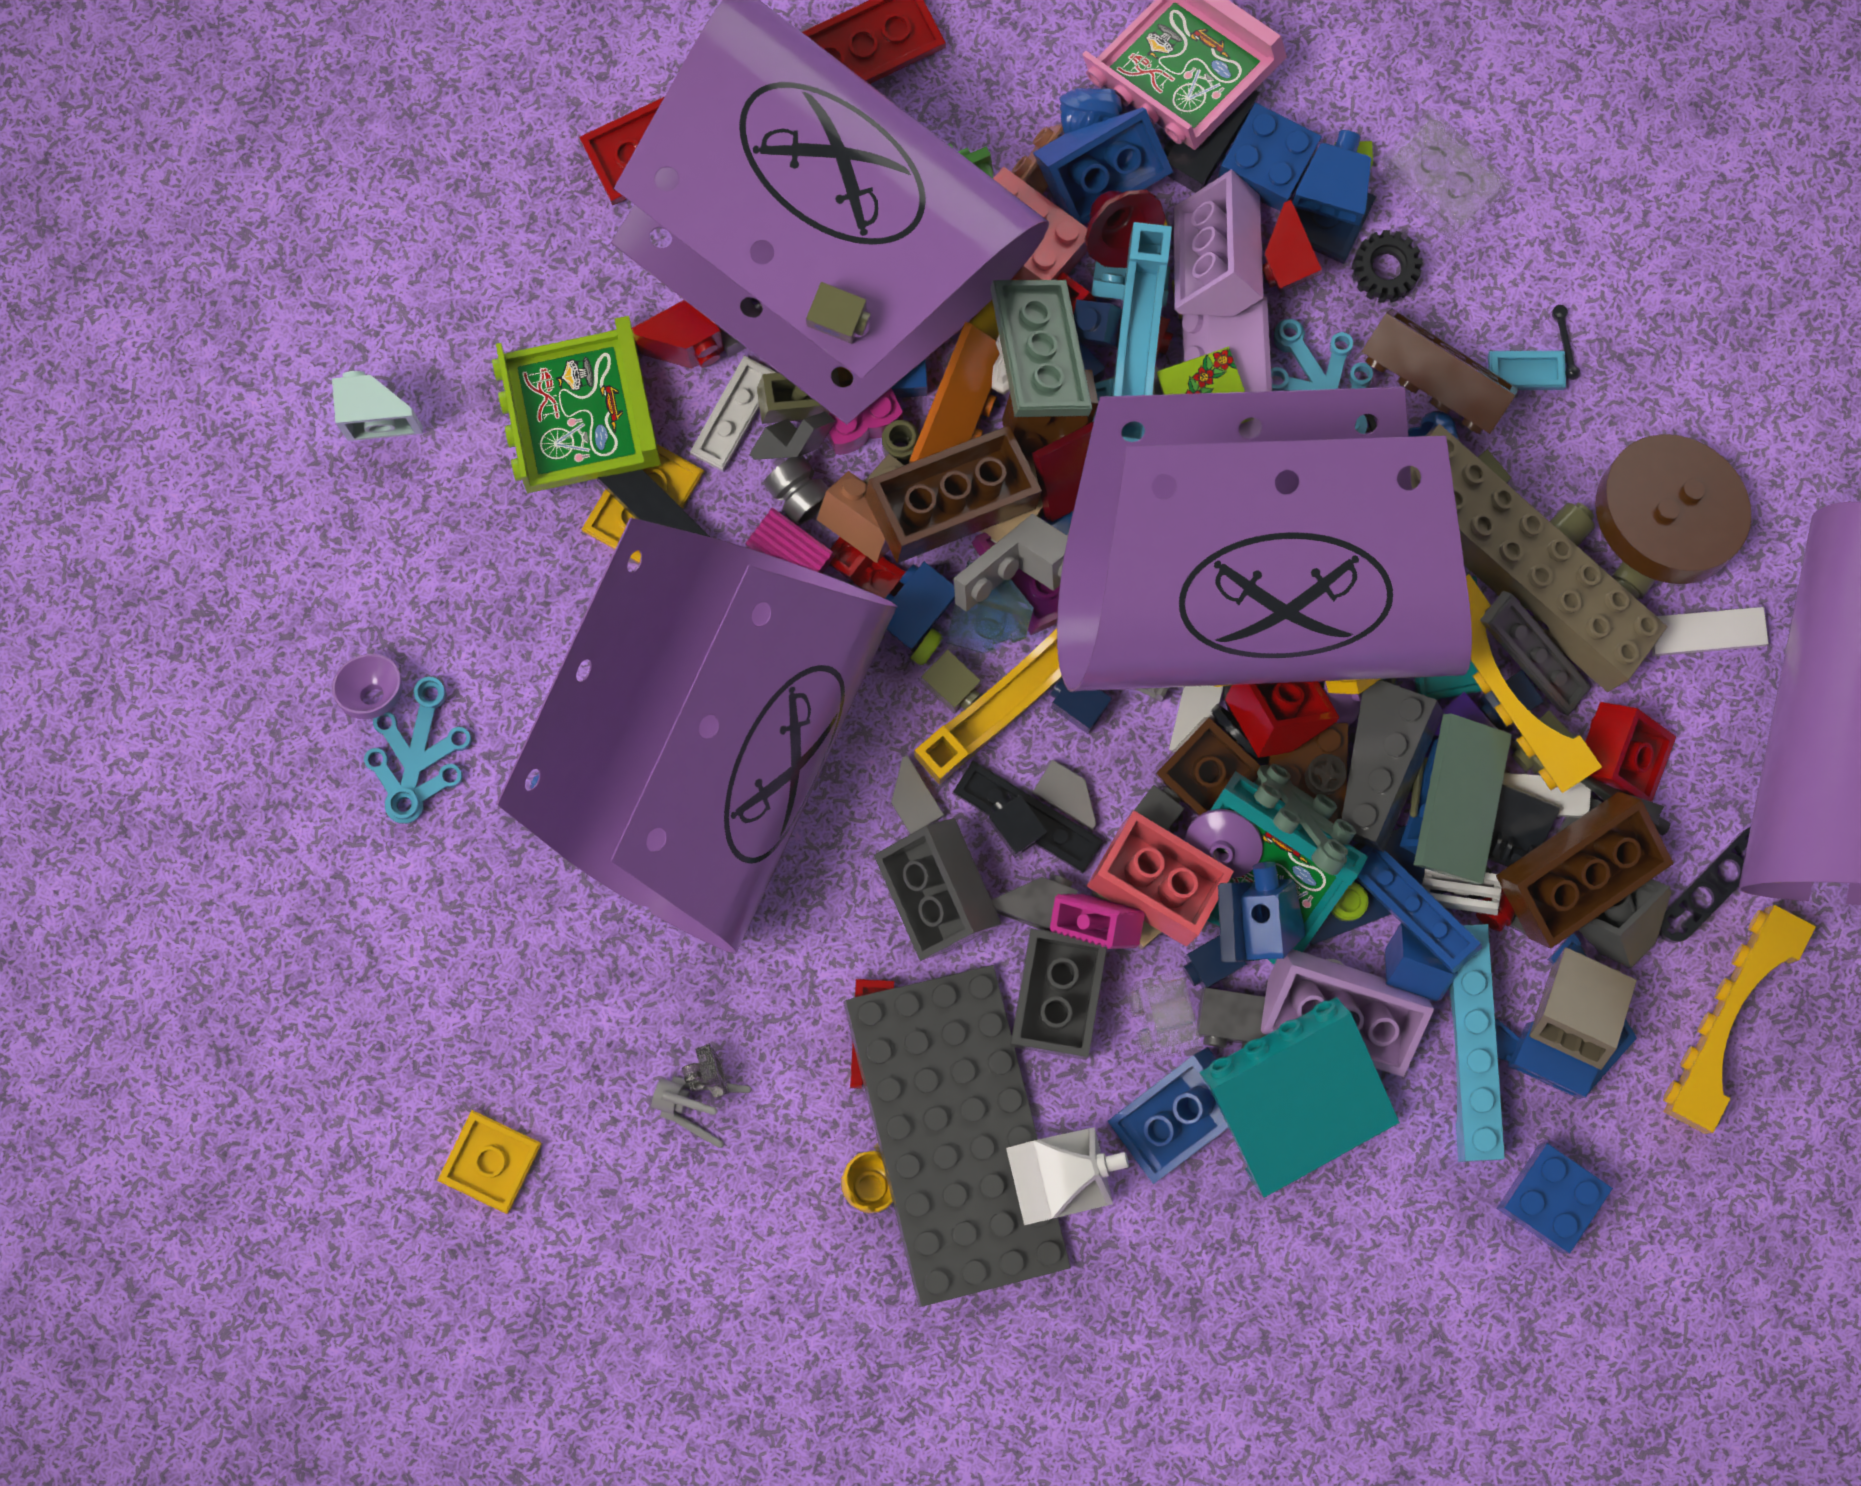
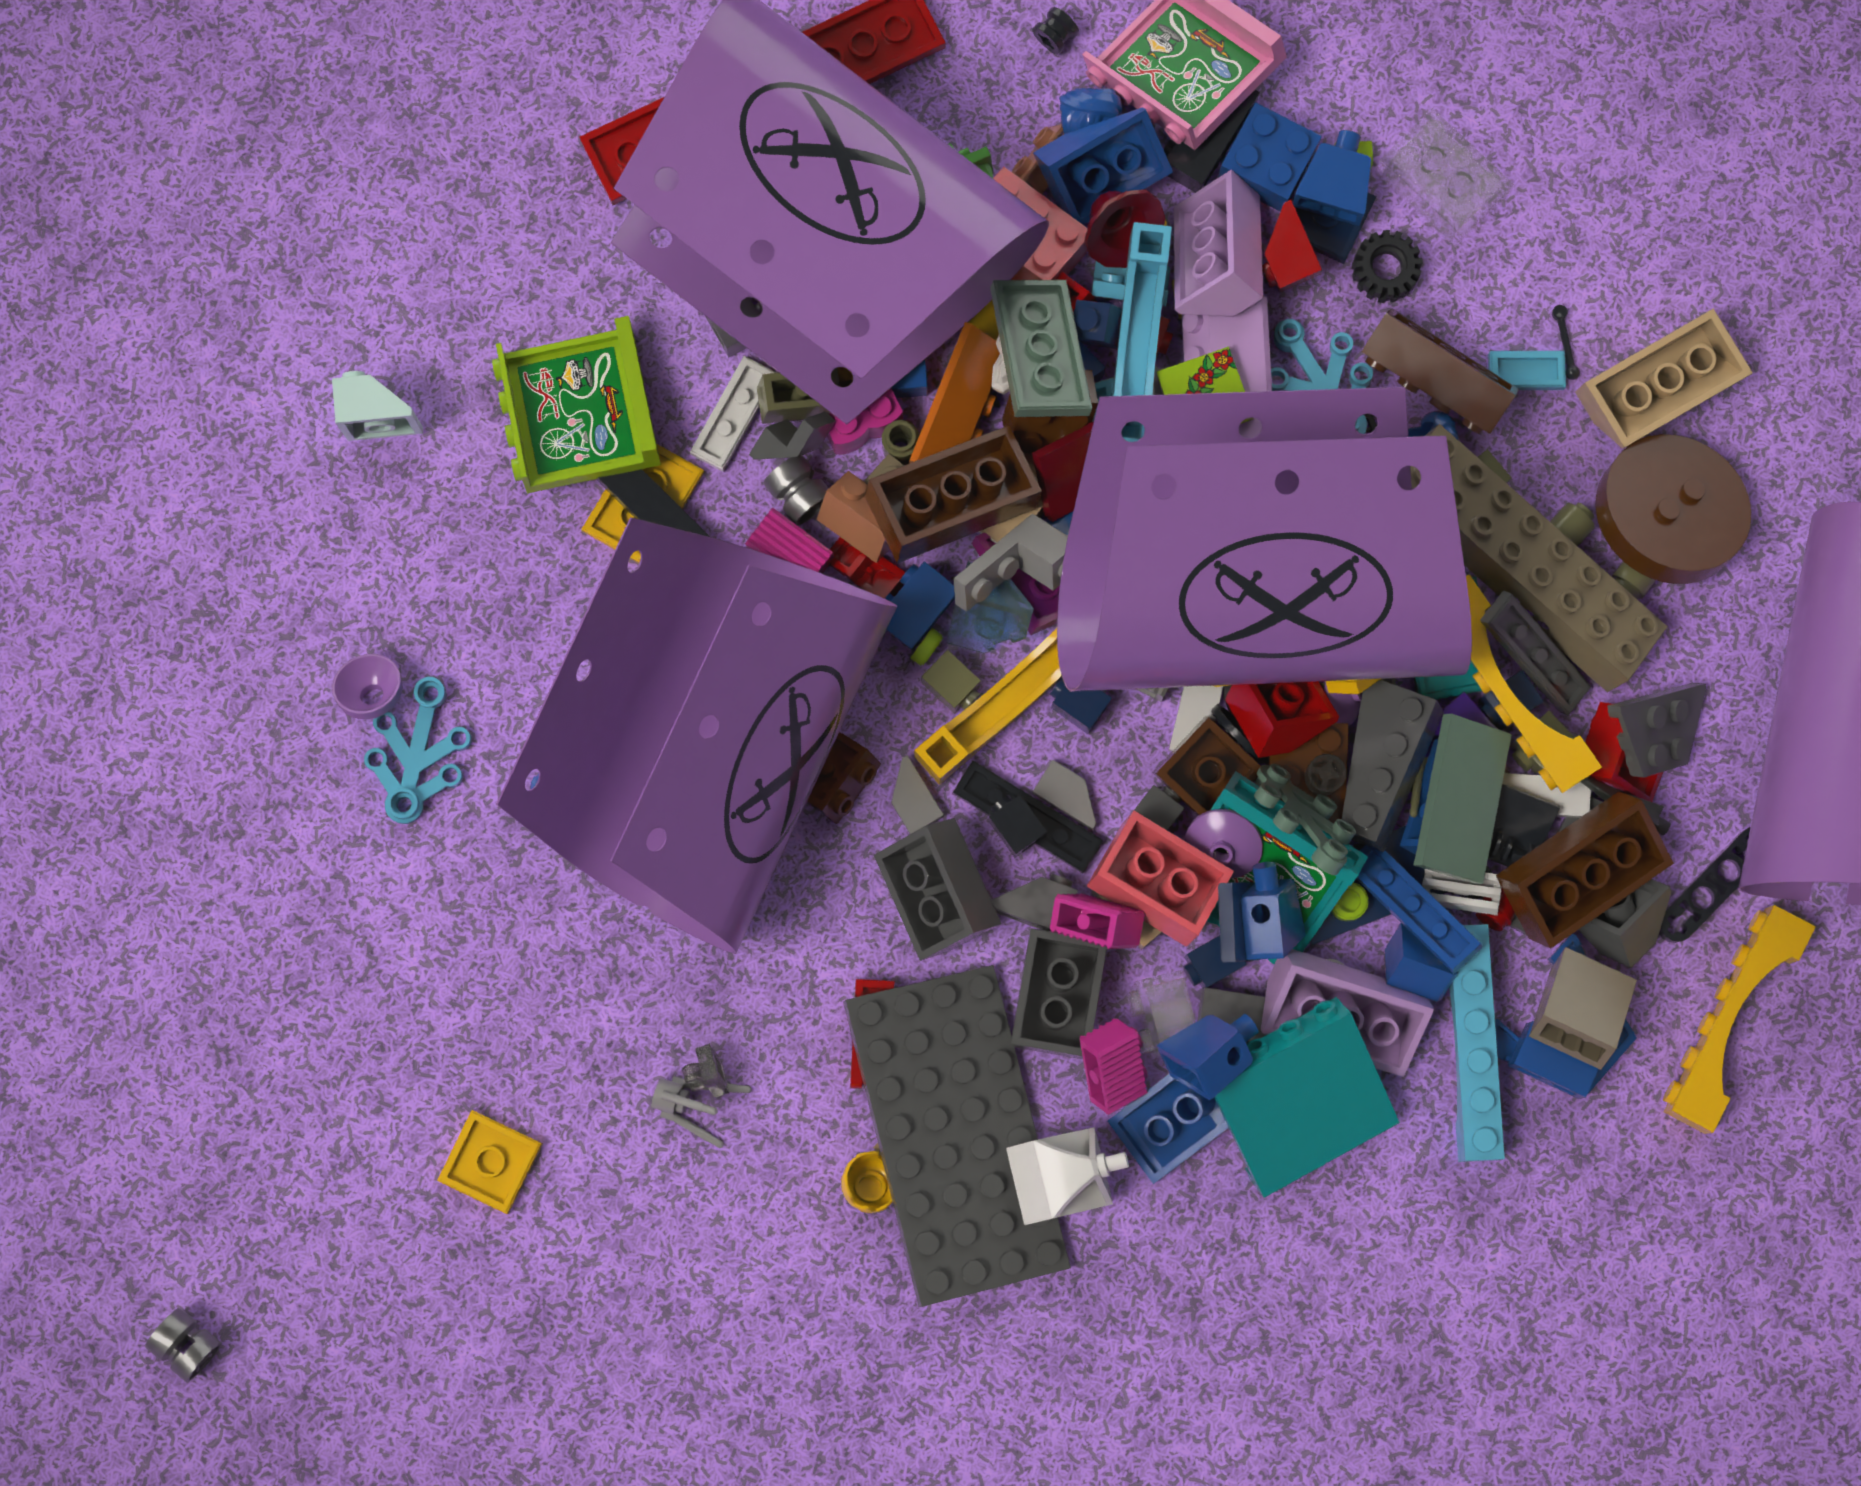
red slope [631,300,724,369] -> none
olive brick [806,282,871,344] -> none
blue brick [1496,1143,1613,1254] -> none
white tile [1652,607,1769,656] -> none
none -> flat silver wheel [145,1308,222,1383]
none -> reddish brown bracket [806,731,881,824]
none -> black wheel [1032,7,1079,55]
none -> dark pink brick [1080,1019,1148,1115]
none -> blue torso [1157,1014,1259,1100]
none -> tan slope [1575,308,1753,449]
none -> dark grey wing [1608,683,1706,777]

